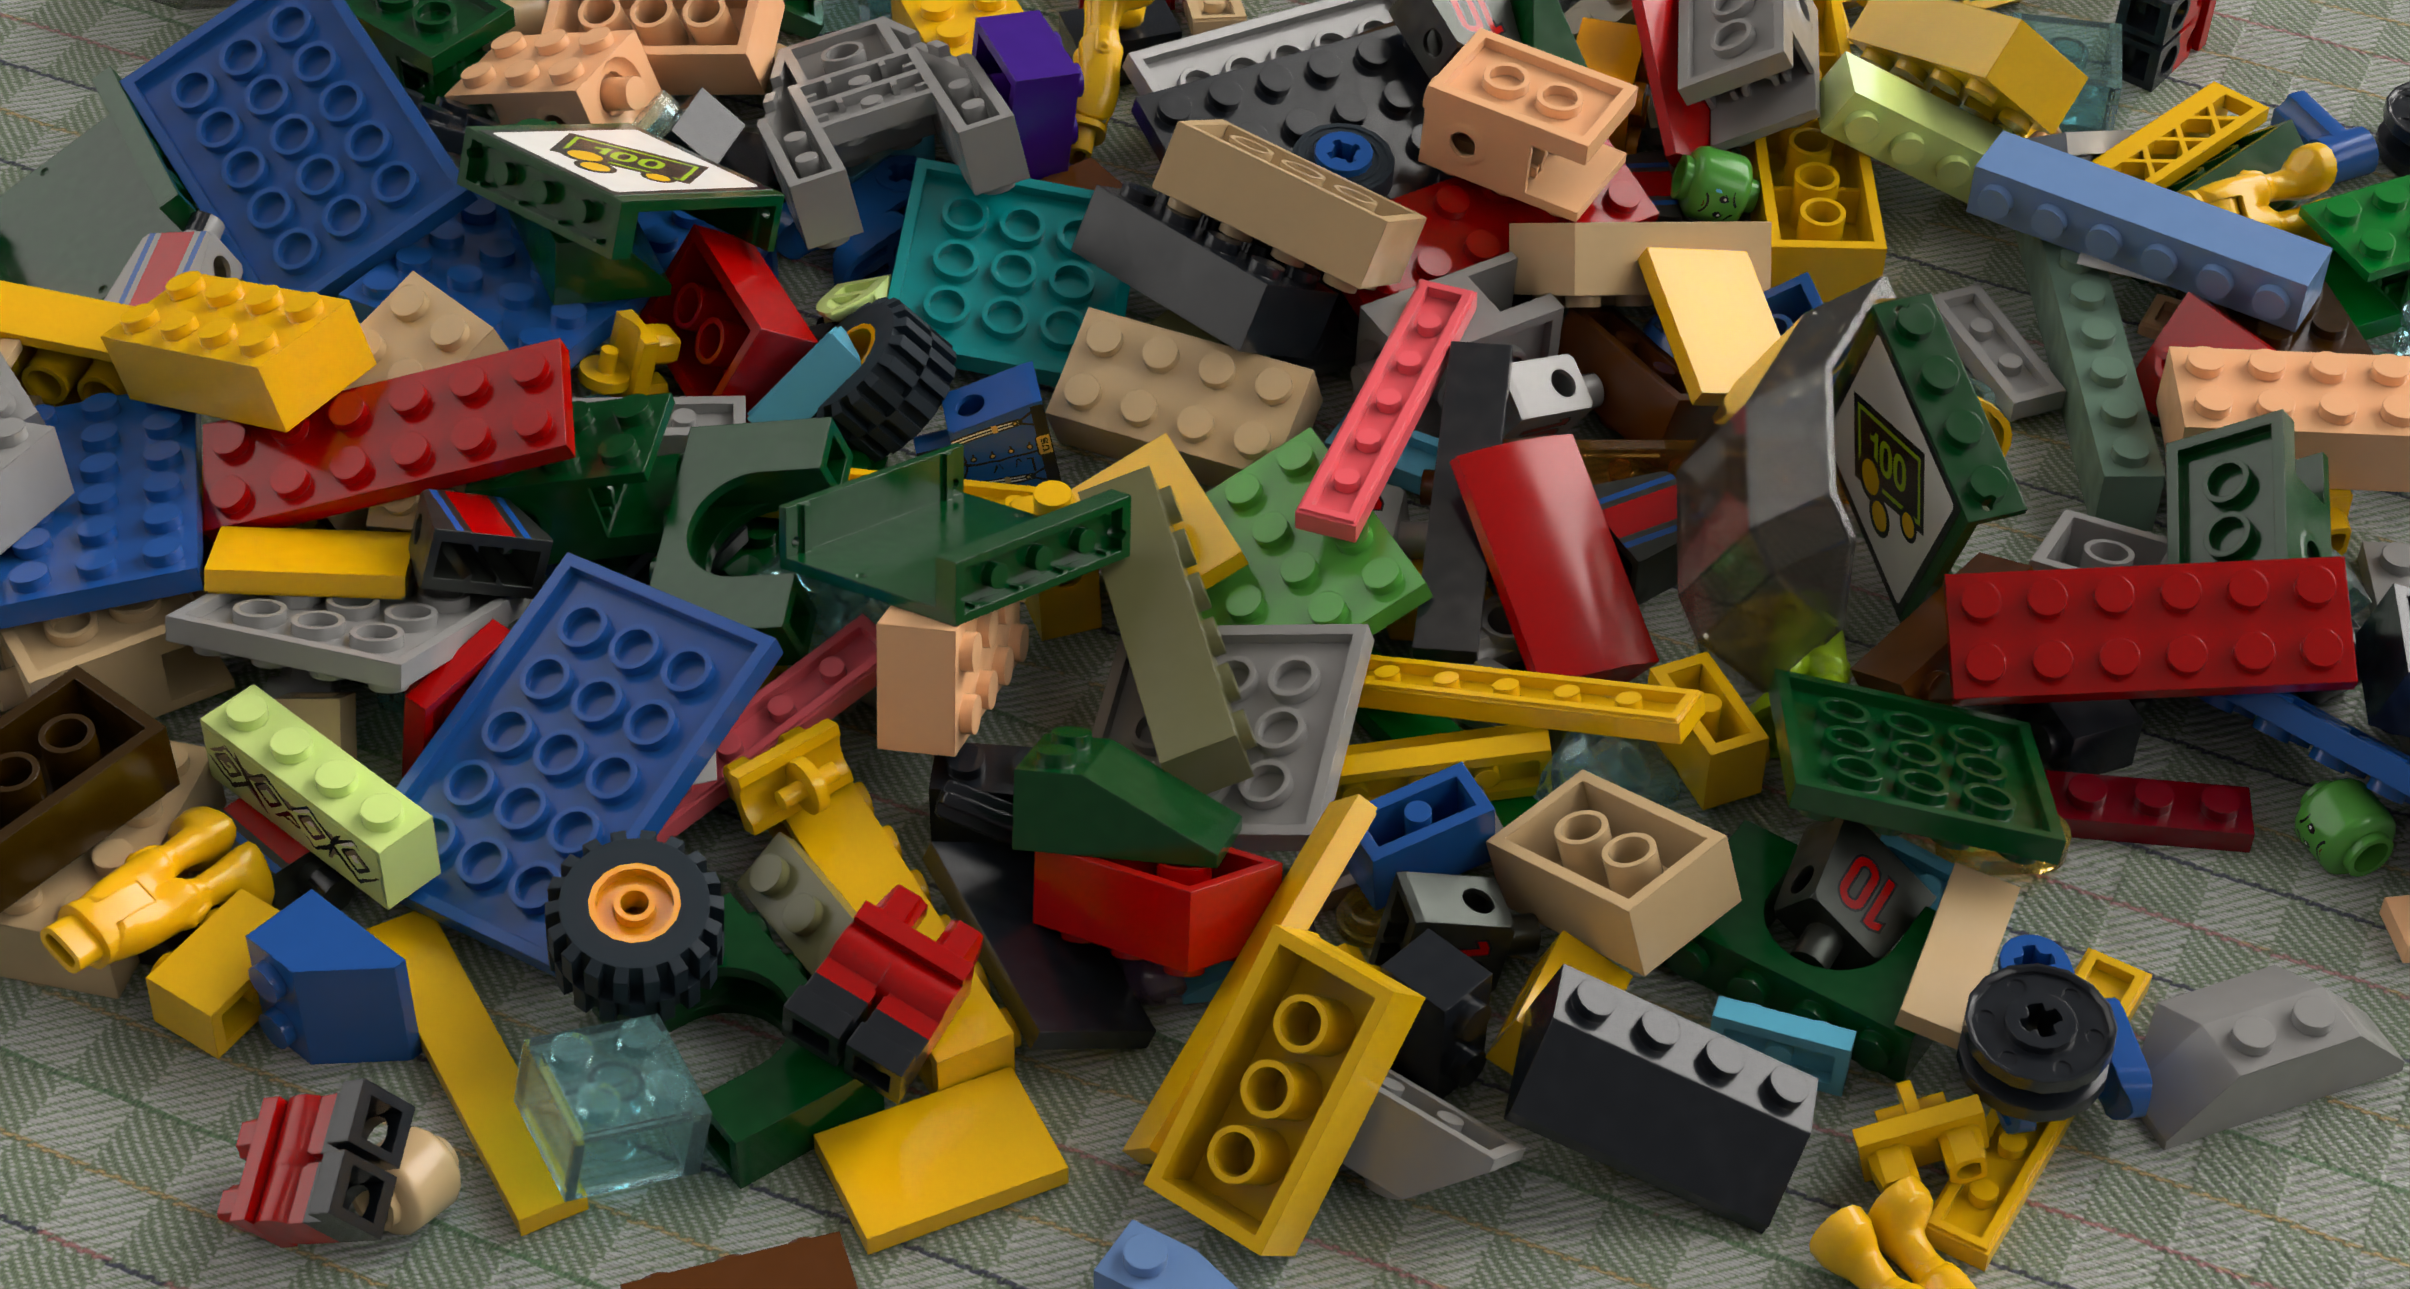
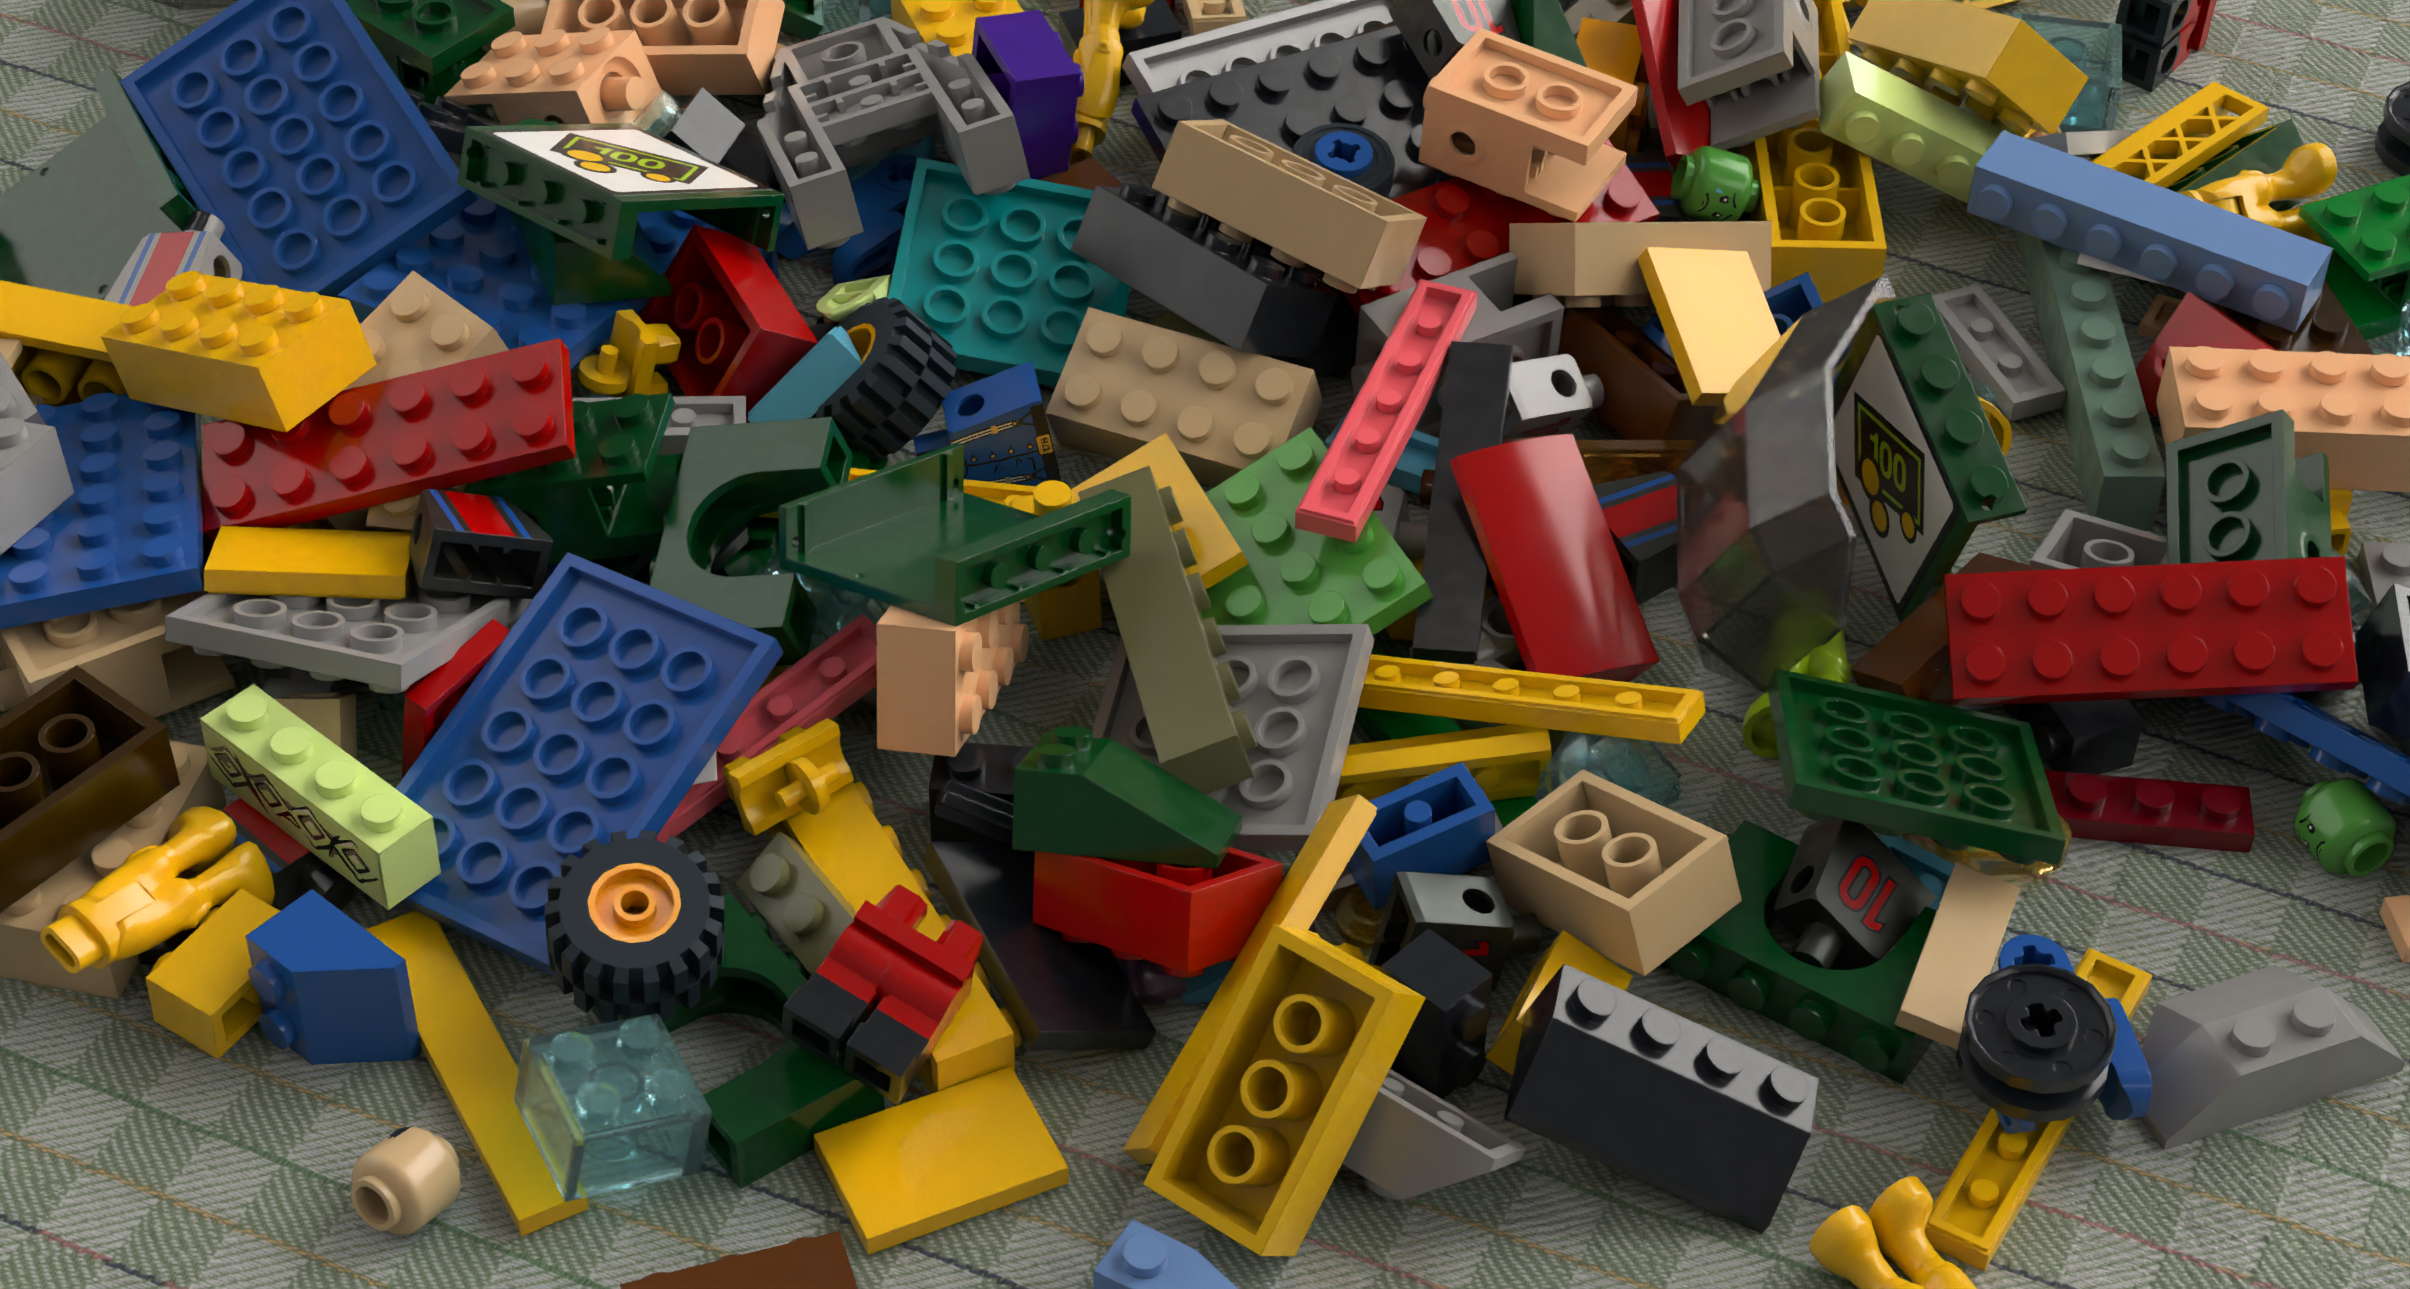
hips [217,1078,415,1248] -> none
yellow brick [1648,651,1770,810] -> none
medium azure plate [1710,995,1857,1097] -> none
yellow hips [1852,1079,1989,1194] -> none
blue piece [2270,90,2379,185] -> none

